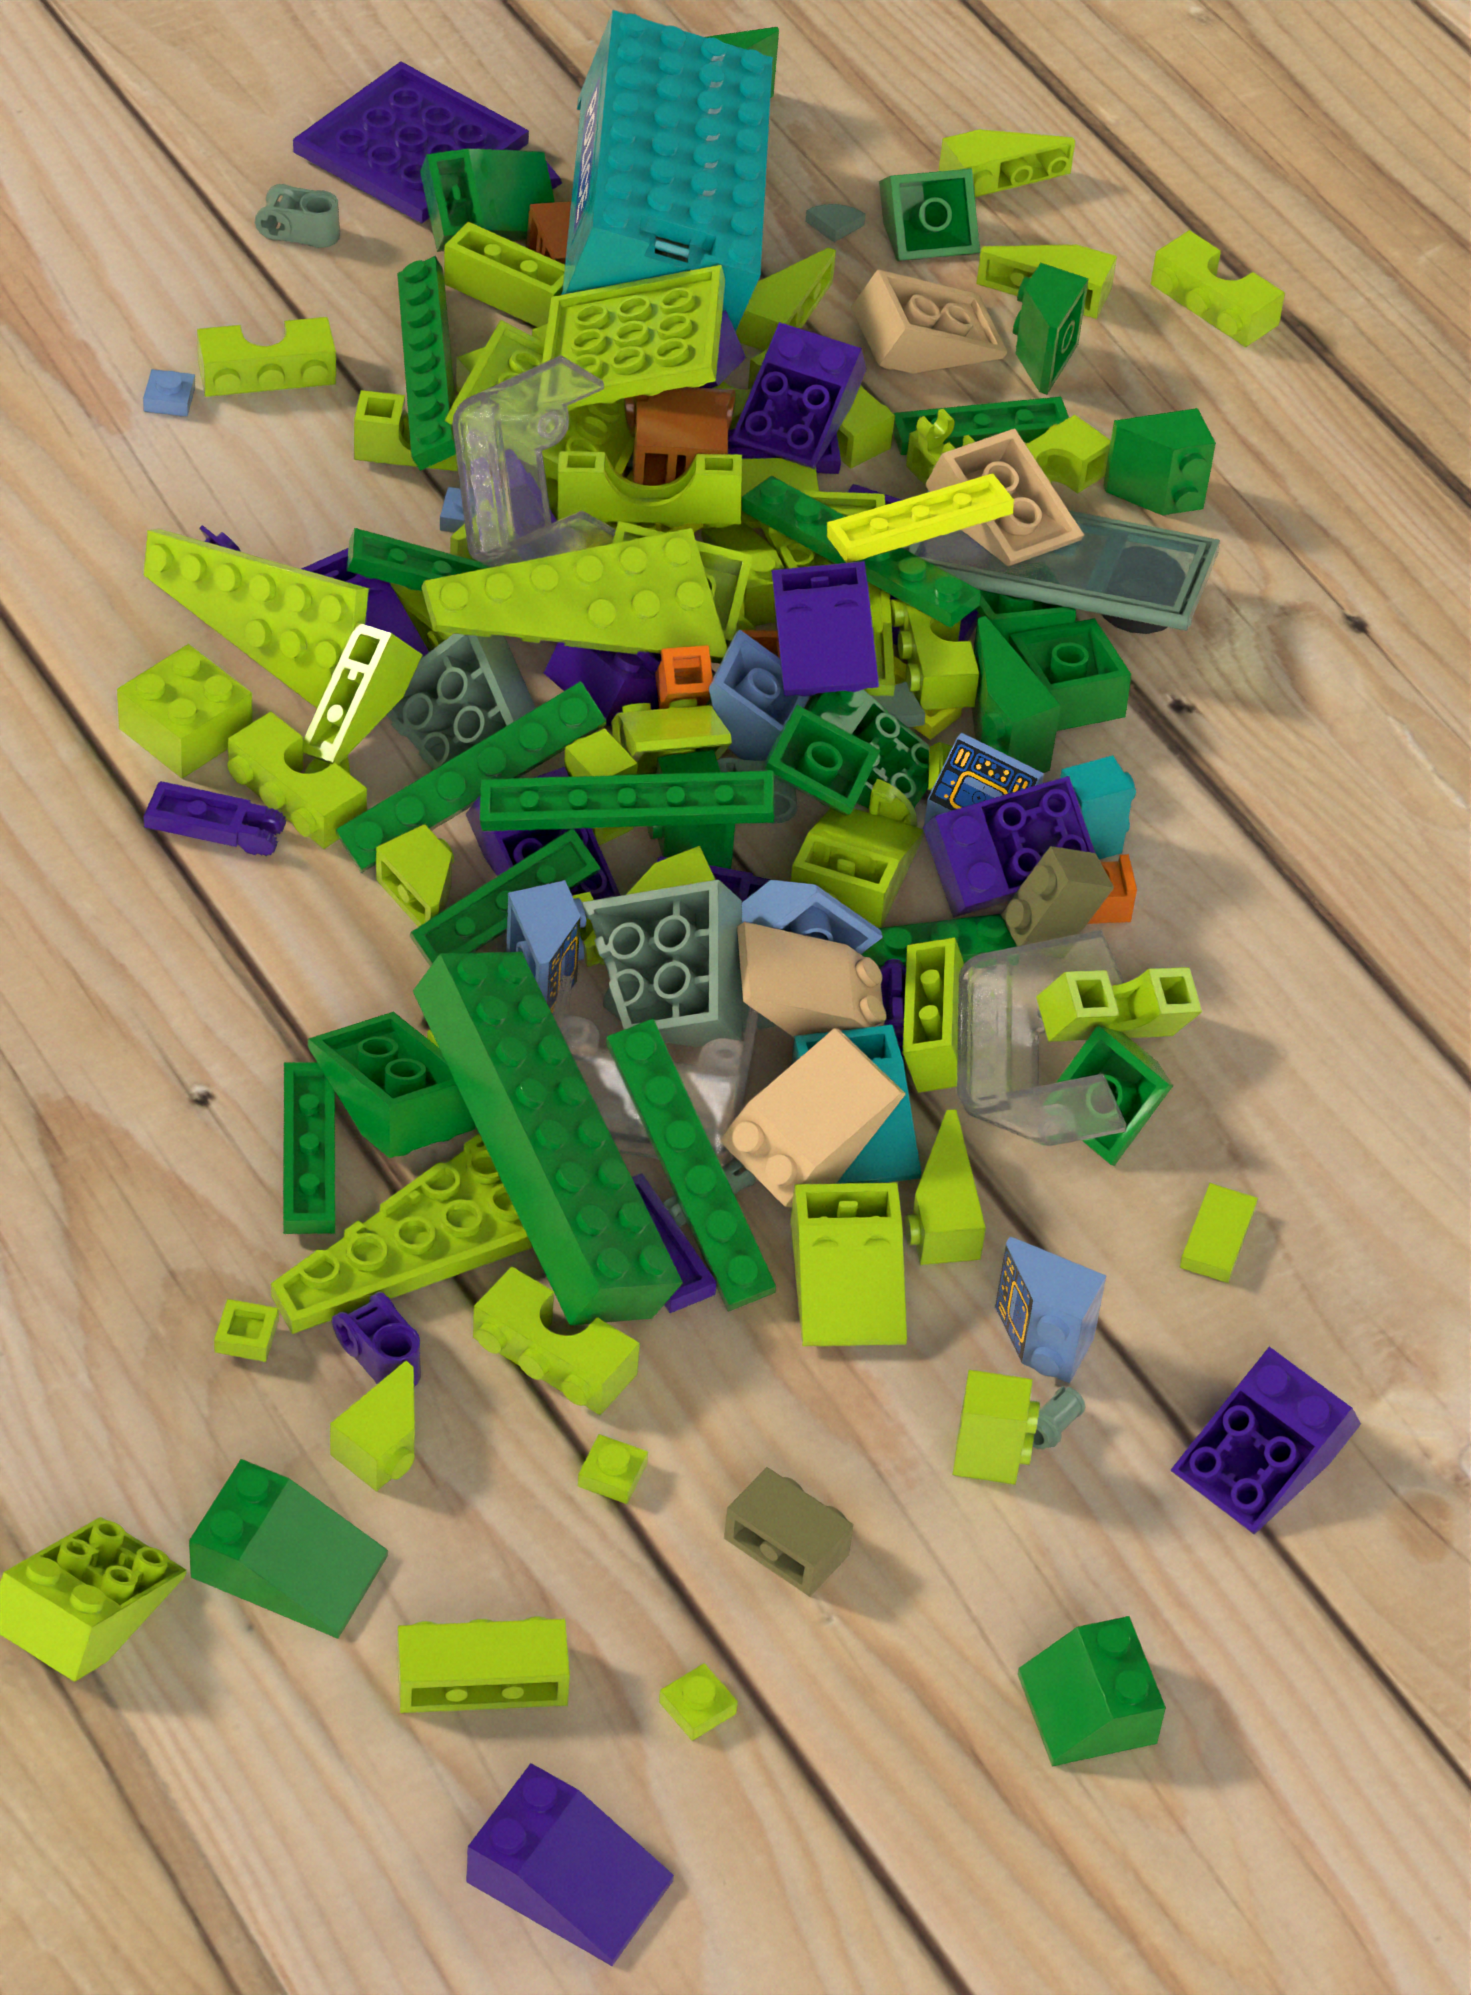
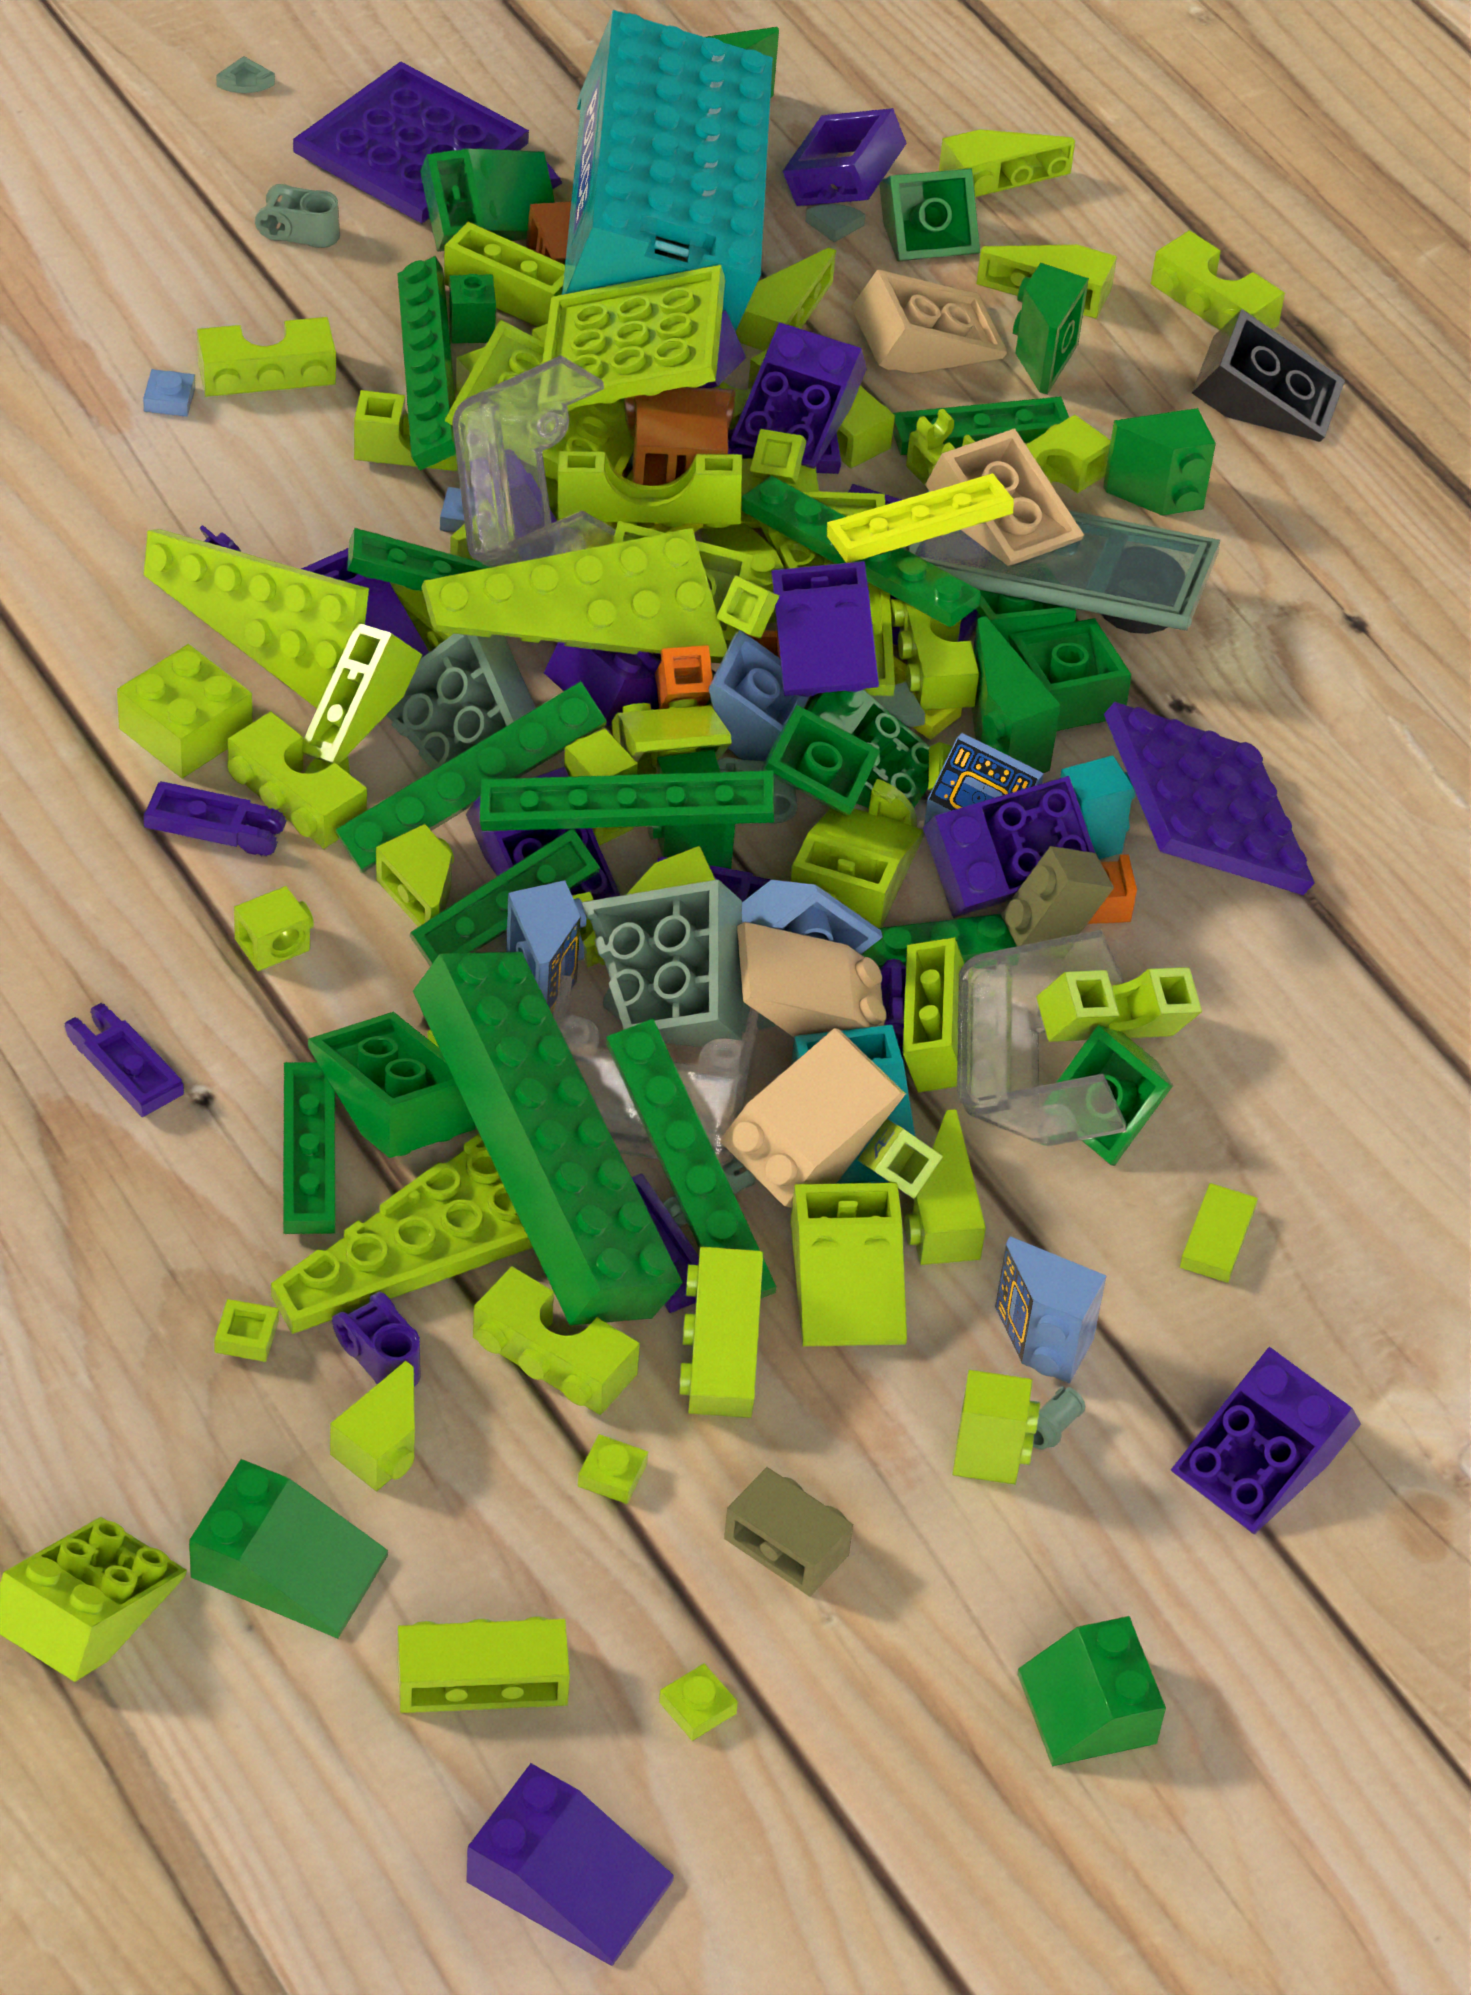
none -> dark purple hinge [64,1003,184,1118]
none -> sand green tile [216,56,275,93]
none -> lime brick [234,886,314,971]
none -> green brick [449,274,496,344]
none -> lime brick [679,1247,763,1418]
none -> lime plate [716,575,779,639]
none -> lime plate [750,429,806,484]
none -> dark purple window [782,108,907,206]
none -> lime brick [858,1119,943,1199]
none -> dark purple plate [1104,702,1315,895]
none -> black slope [1192,309,1345,442]

